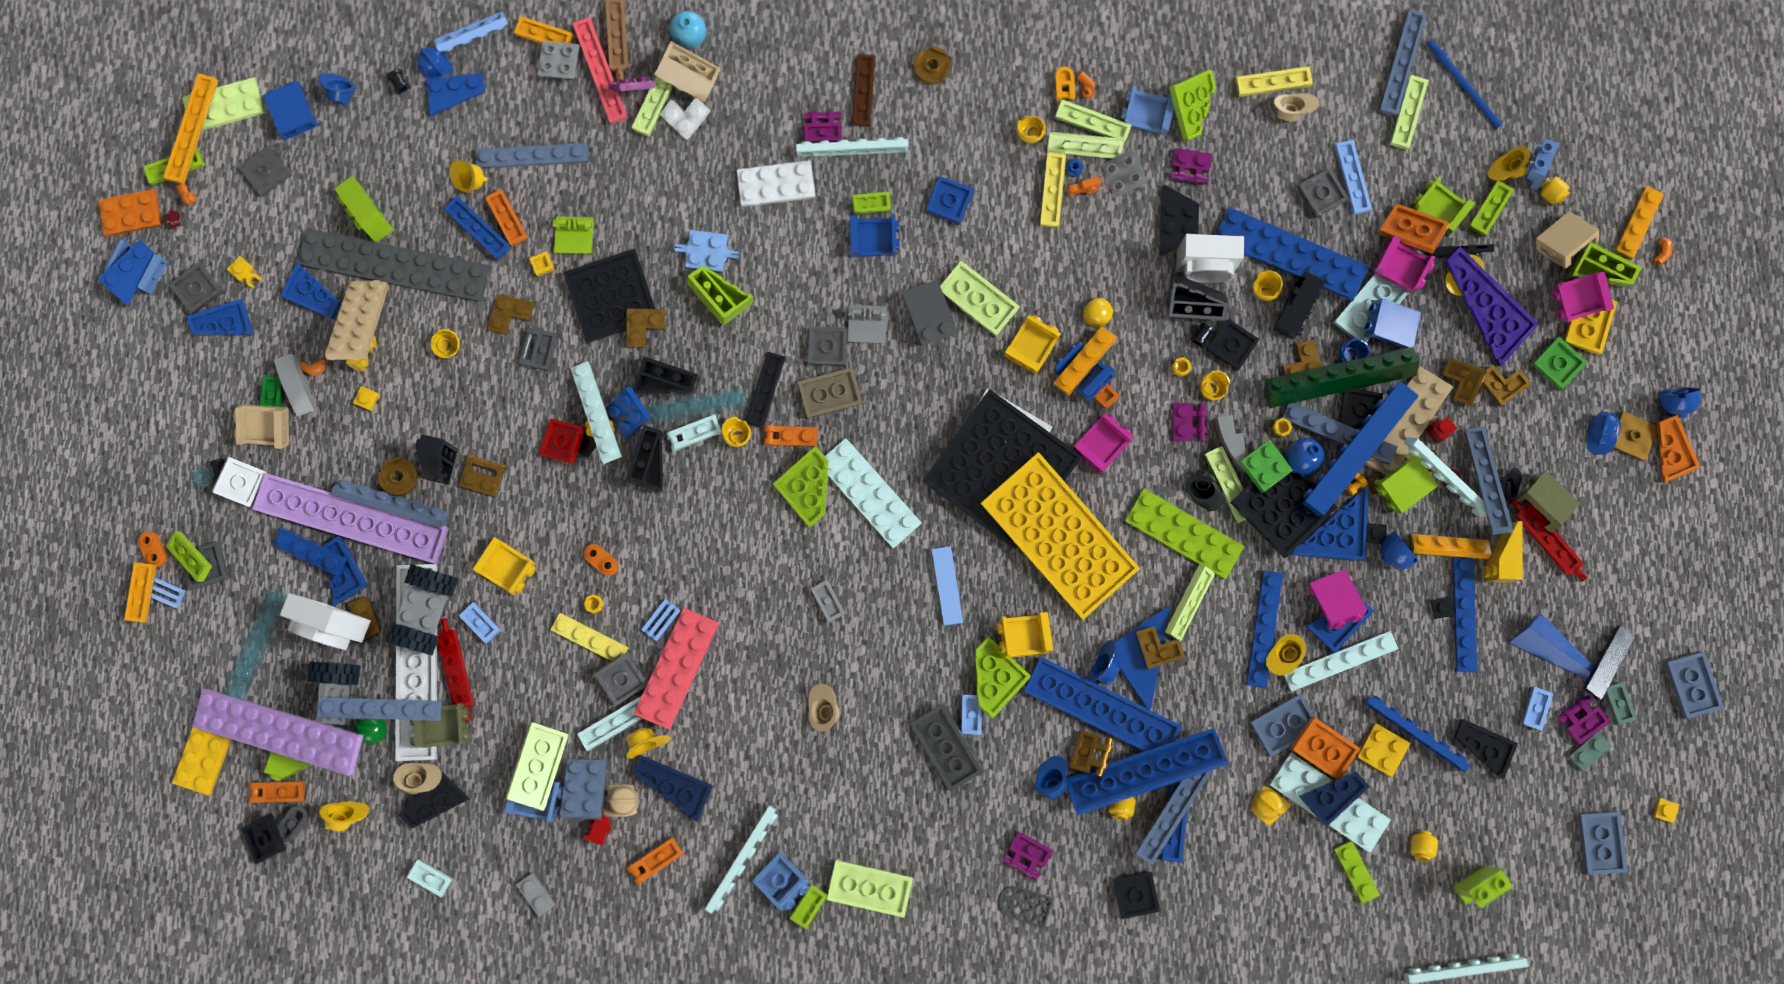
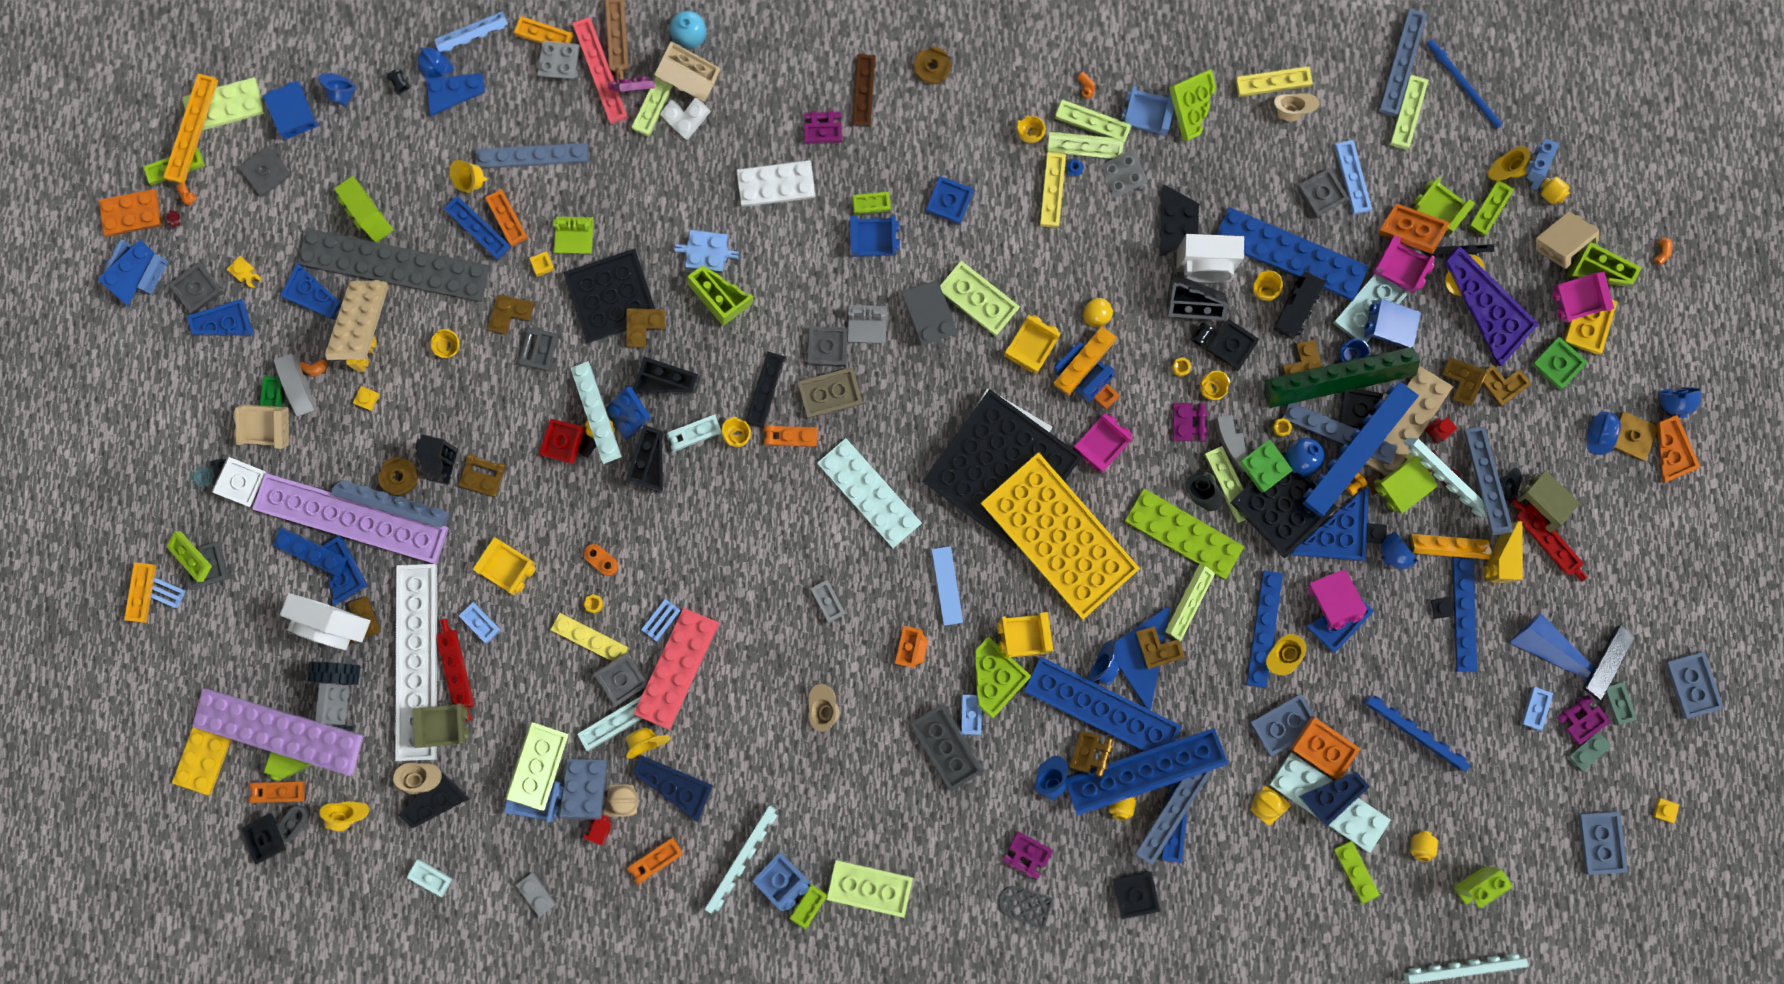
orange plate [138,531,167,568] -> none
clear light blue plate [225,588,288,700] -> none
sand blue plate [317,697,443,721] -> none
green hair [354,719,387,745] -> none
plate [384,564,459,656] -> none
clear light blue plate [643,387,748,425] -> none
lime plate [773,446,829,527] -> none
light aqua plate [796,137,909,157] -> none
light orange plate [1055,67,1075,101] -> none
orange plate [1067,176,1101,197] -> none
magenta plate [1170,148,1212,185] -> none
light aqua plate [1283,631,1398,692] -> none
yellow plate [1356,723,1411,777] -> none
black wing [1454,719,1518,779] -> none
light orange plate [1615,186,1664,260] -> none
none -> orange slope [895,626,928,668]

